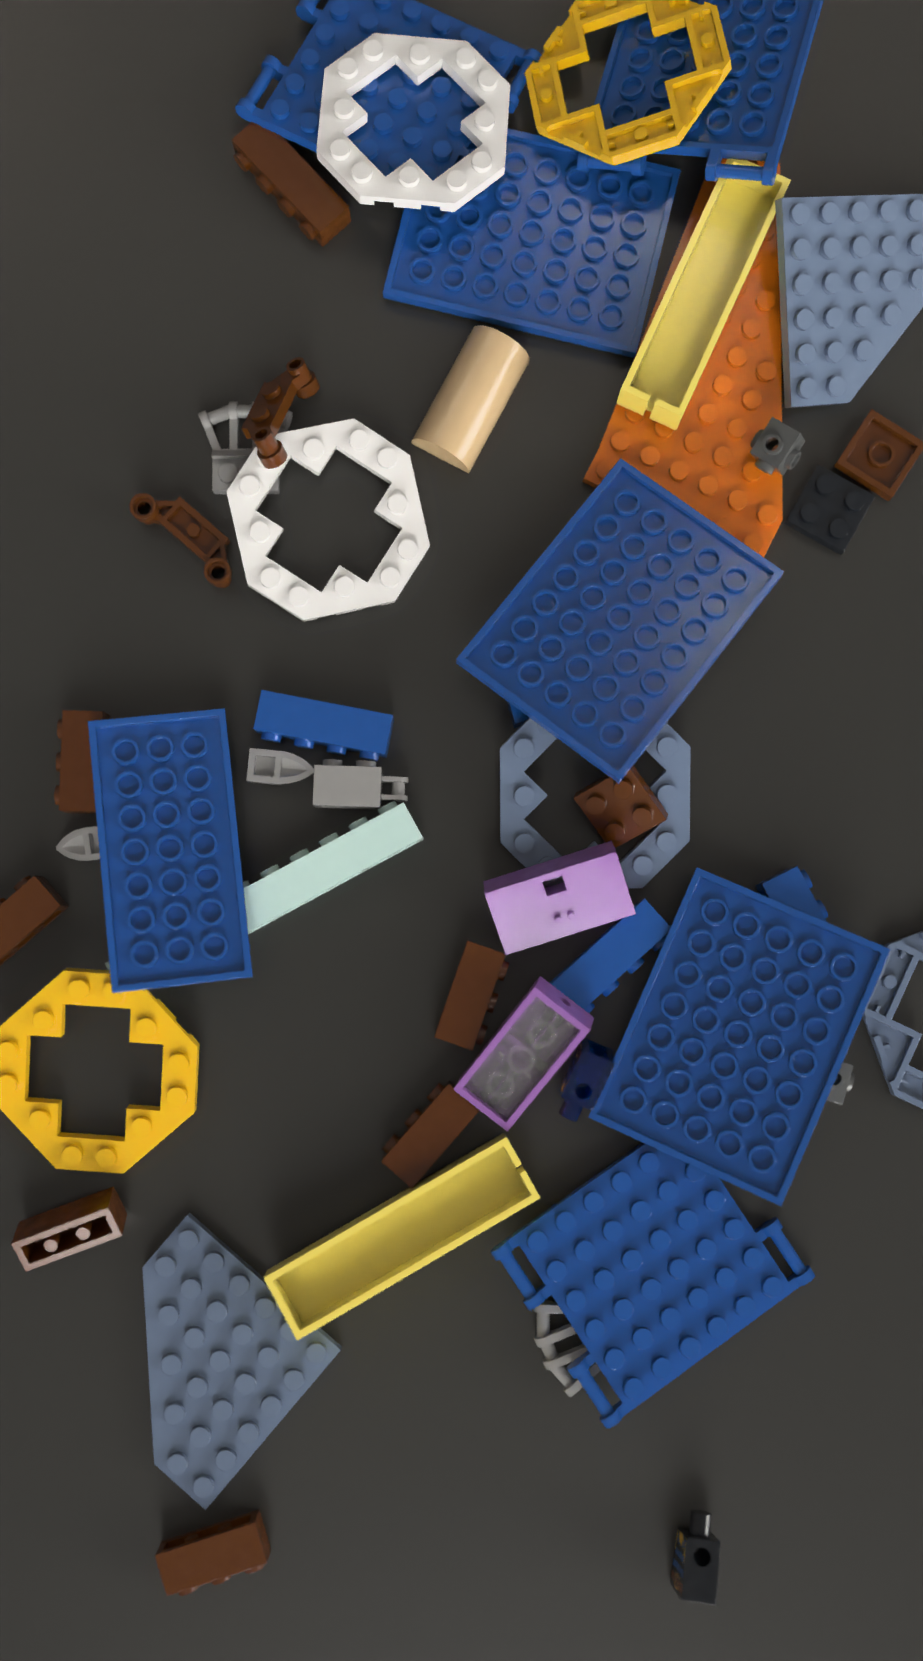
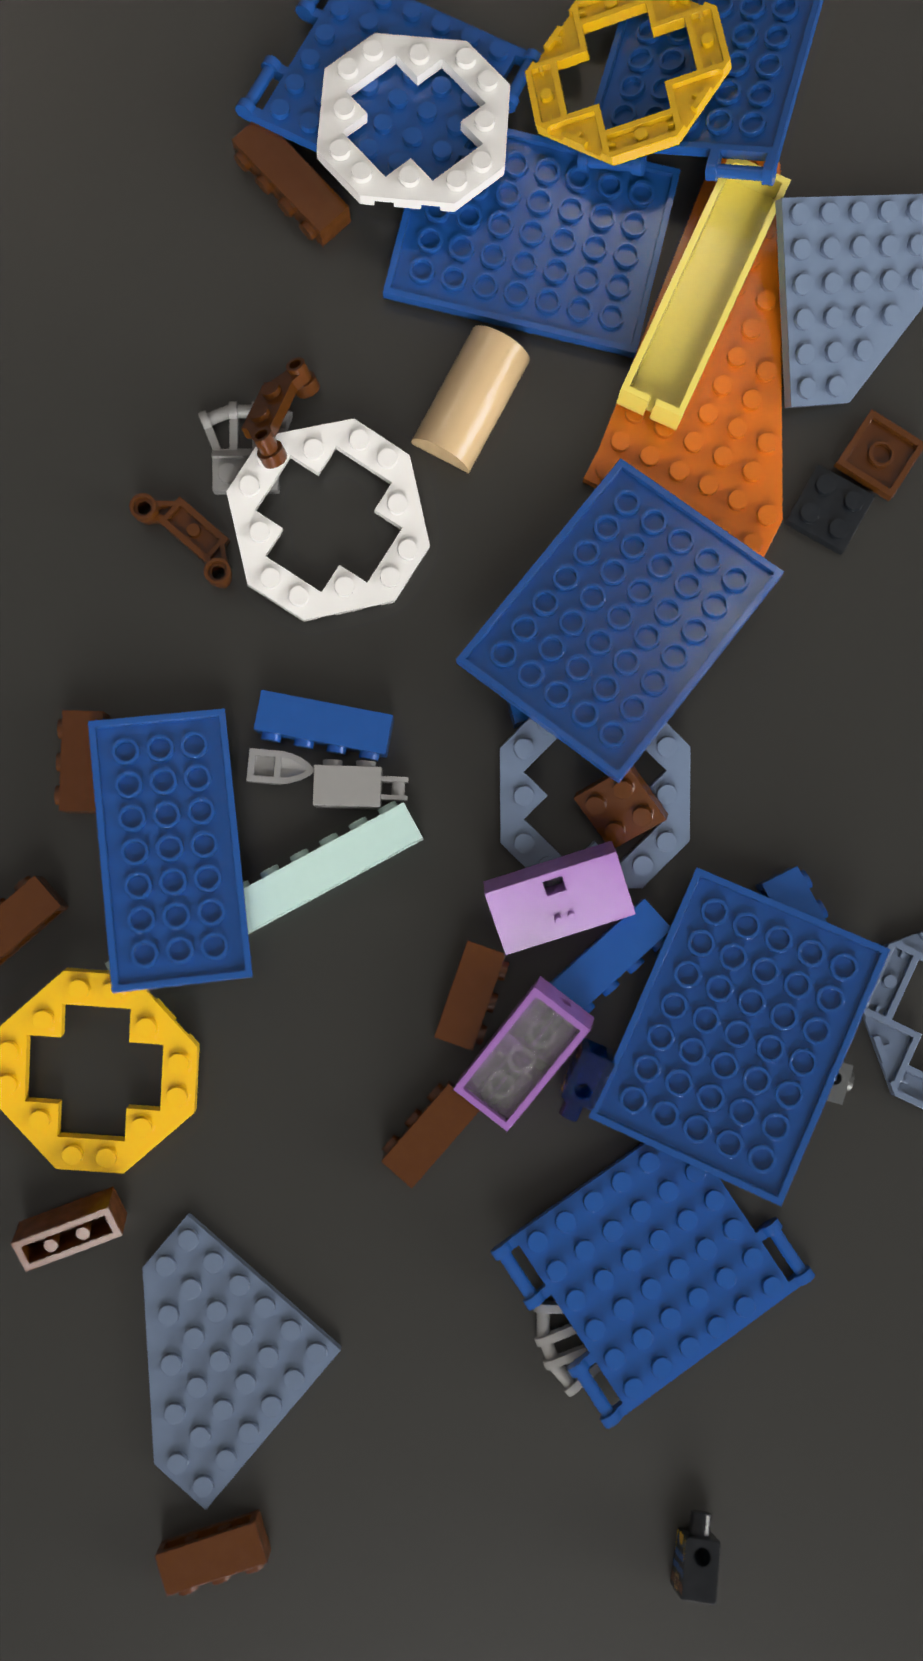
light grey plate [56,826,100,861] -> none
light yellow piece [263,1133,541,1341] -> none
dark grey brick [750,417,805,476] -> none

